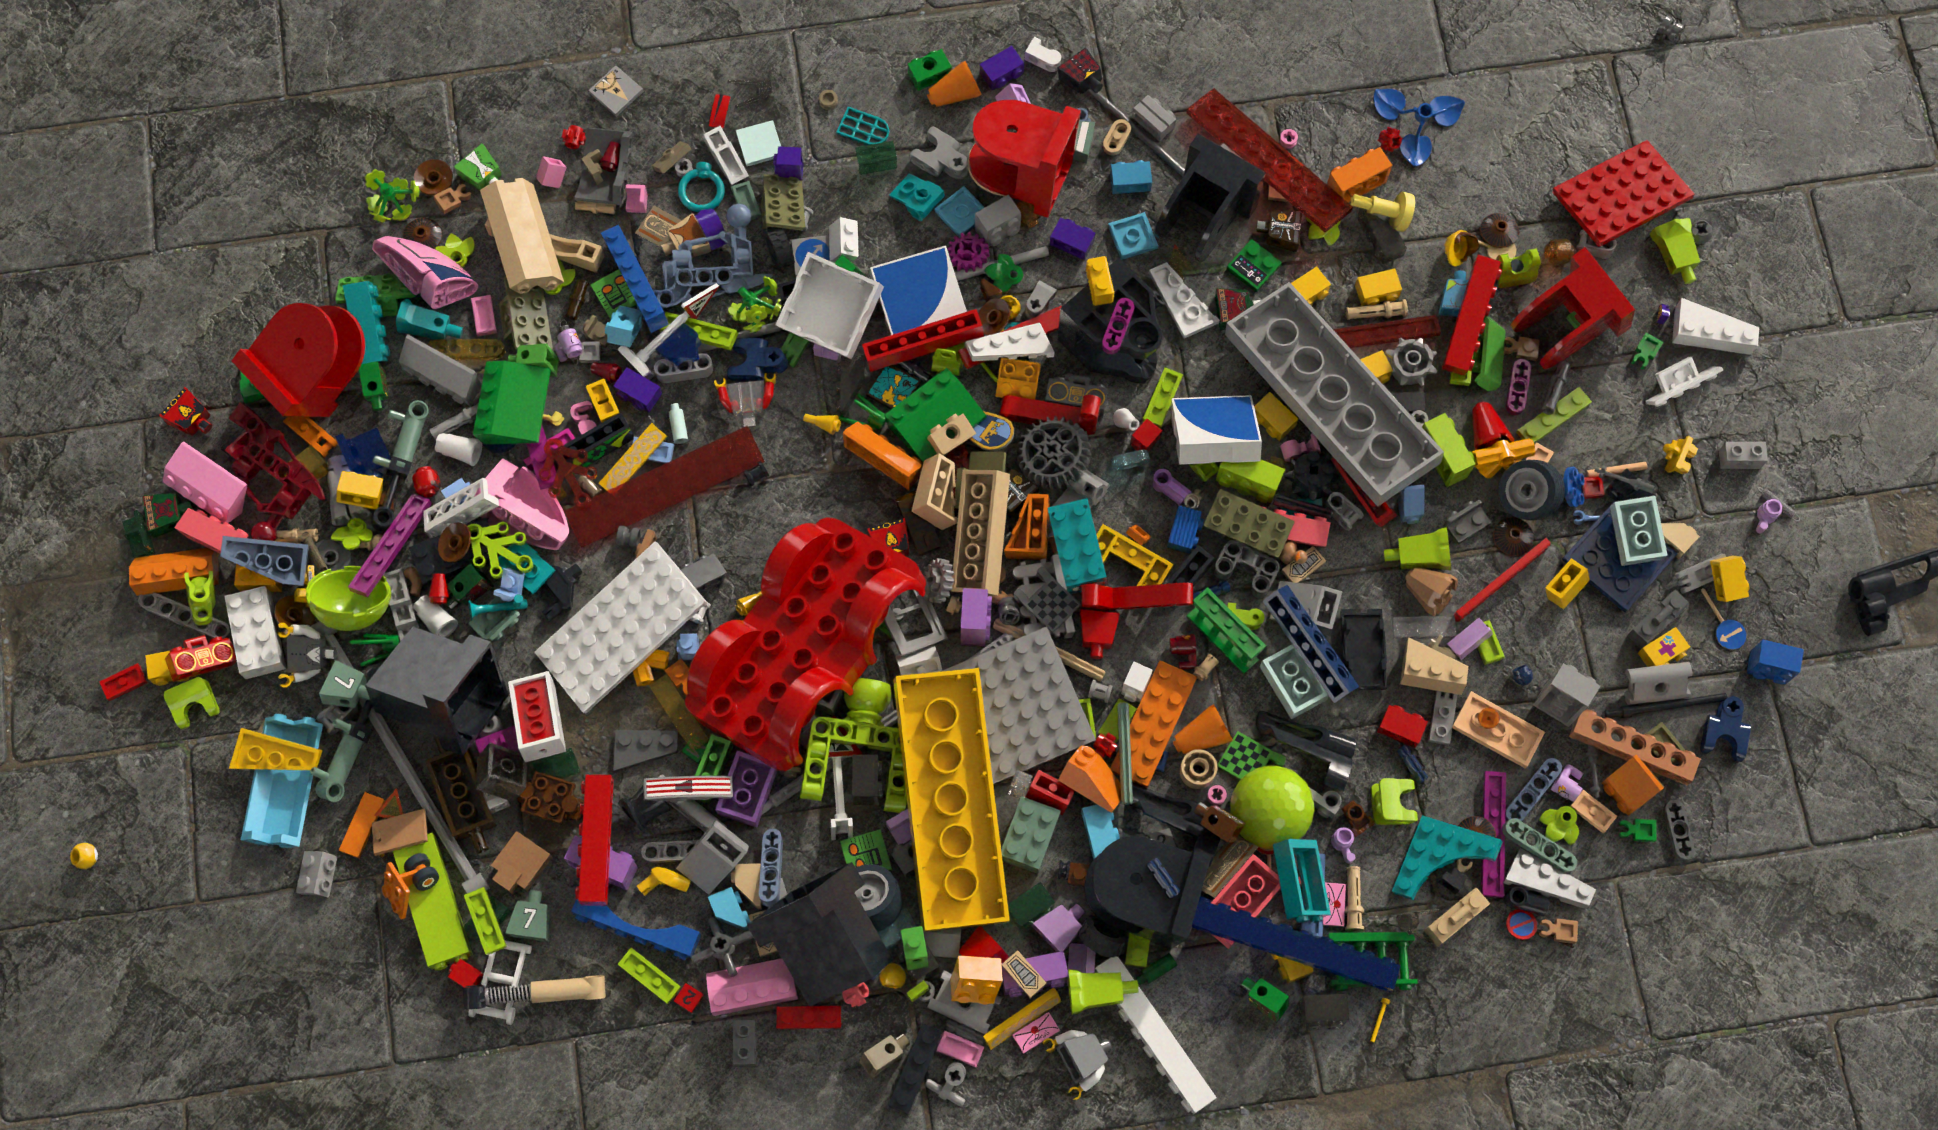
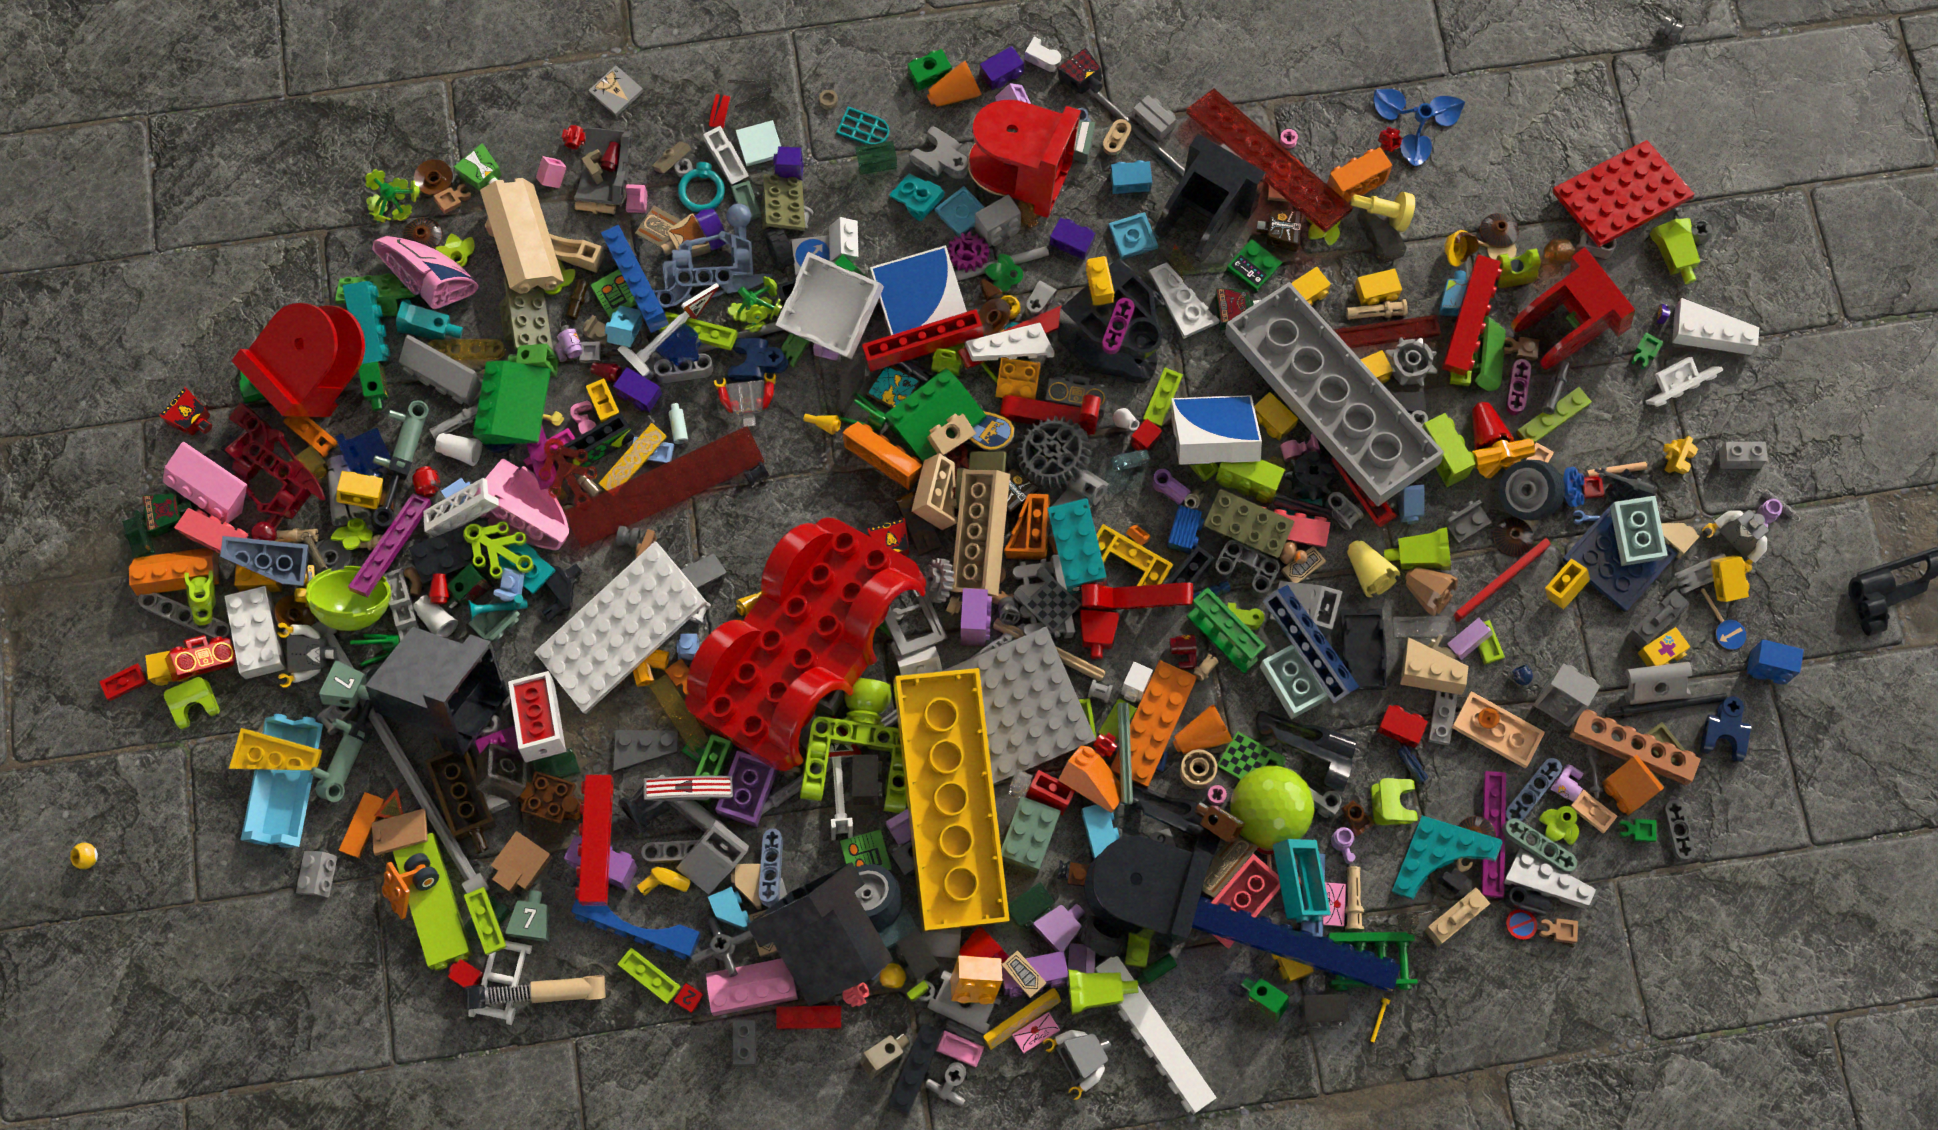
reddish brown dish [438,522,471,563] -> none
bright pink tile [471,295,497,337] -> none
bright green torso [901,926,929,970] -> none
dark blue axle [1147,858,1180,898] -> none
none -> light yellow cone [1347,540,1400,597]
none -> torso [1702,510,1769,574]

